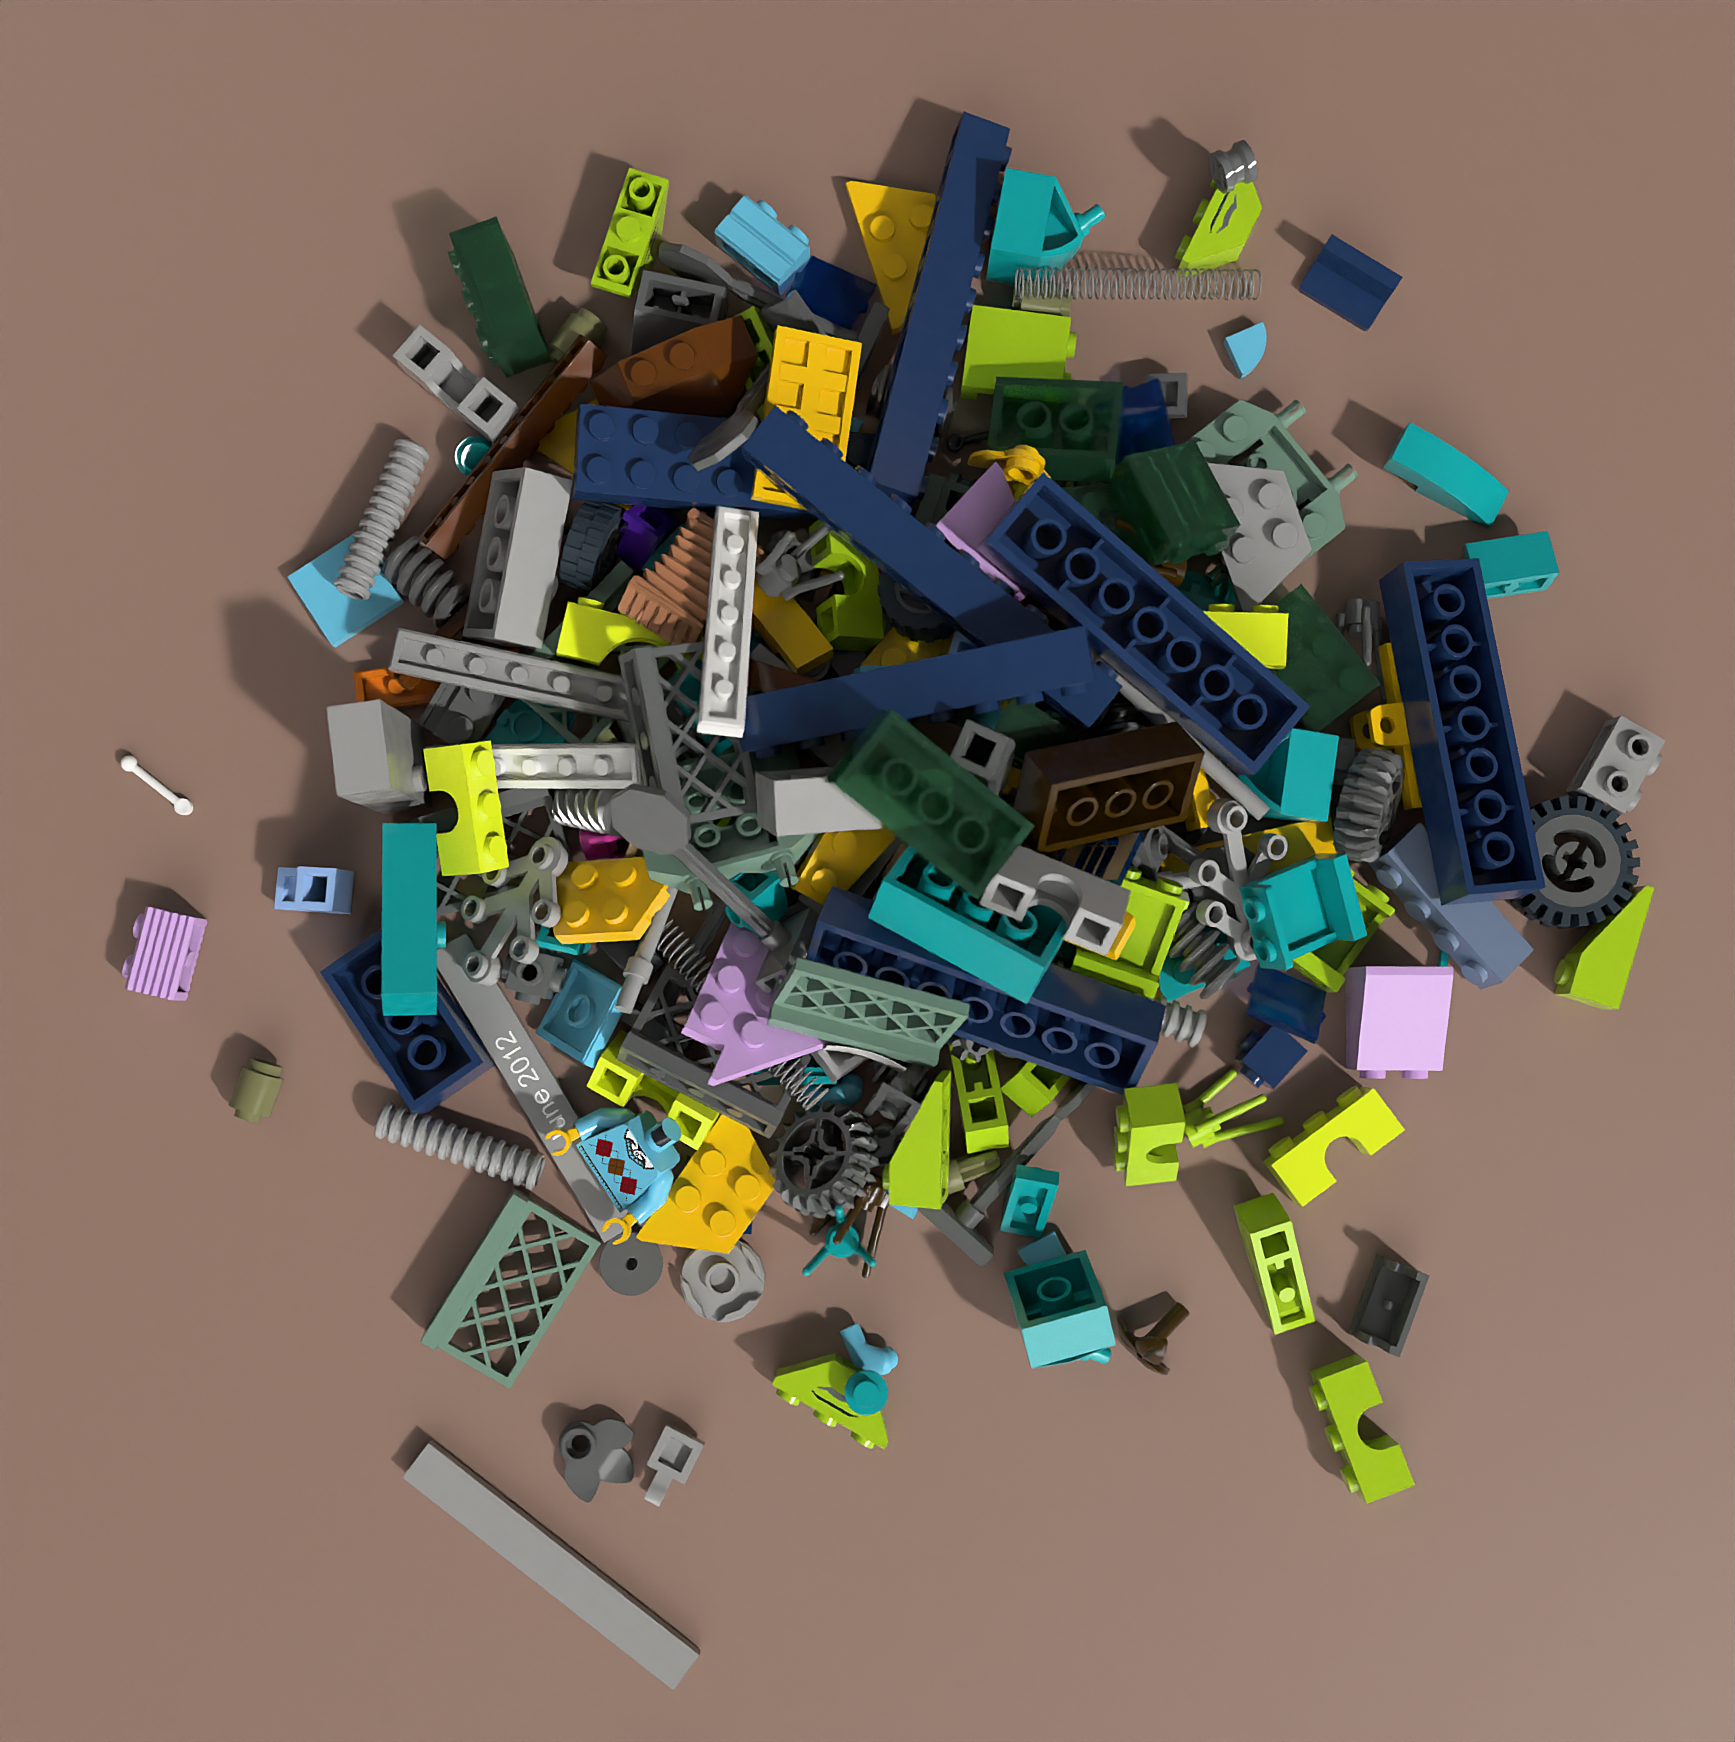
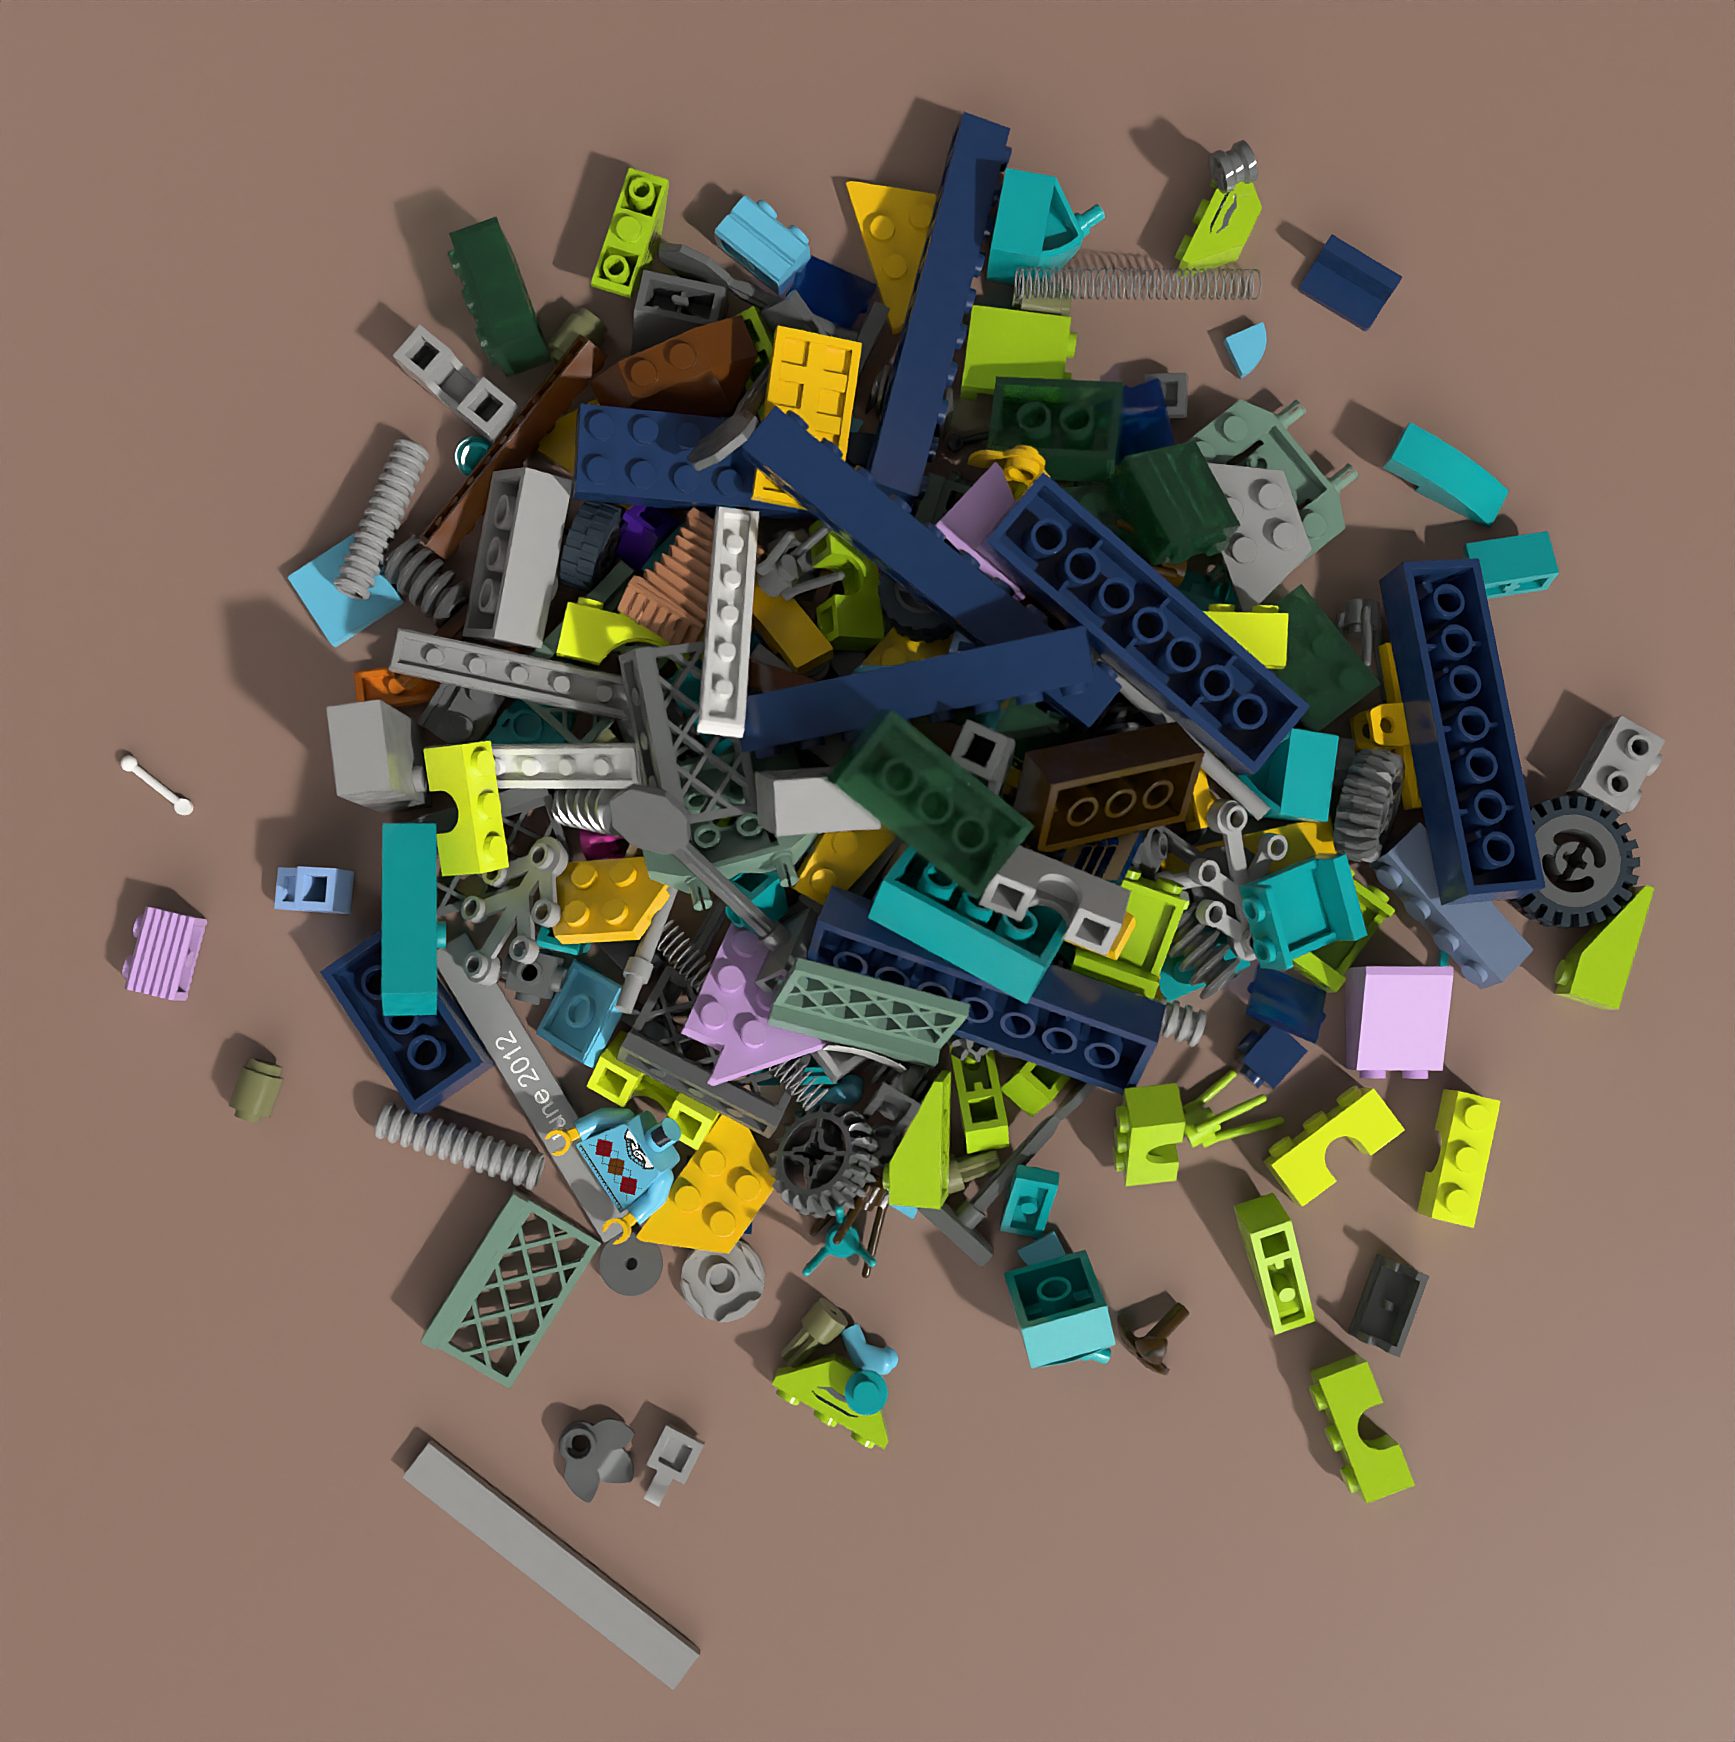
none -> olive piece [781,1298,848,1368]
none -> neon yellow arch [1417,1089,1501,1228]

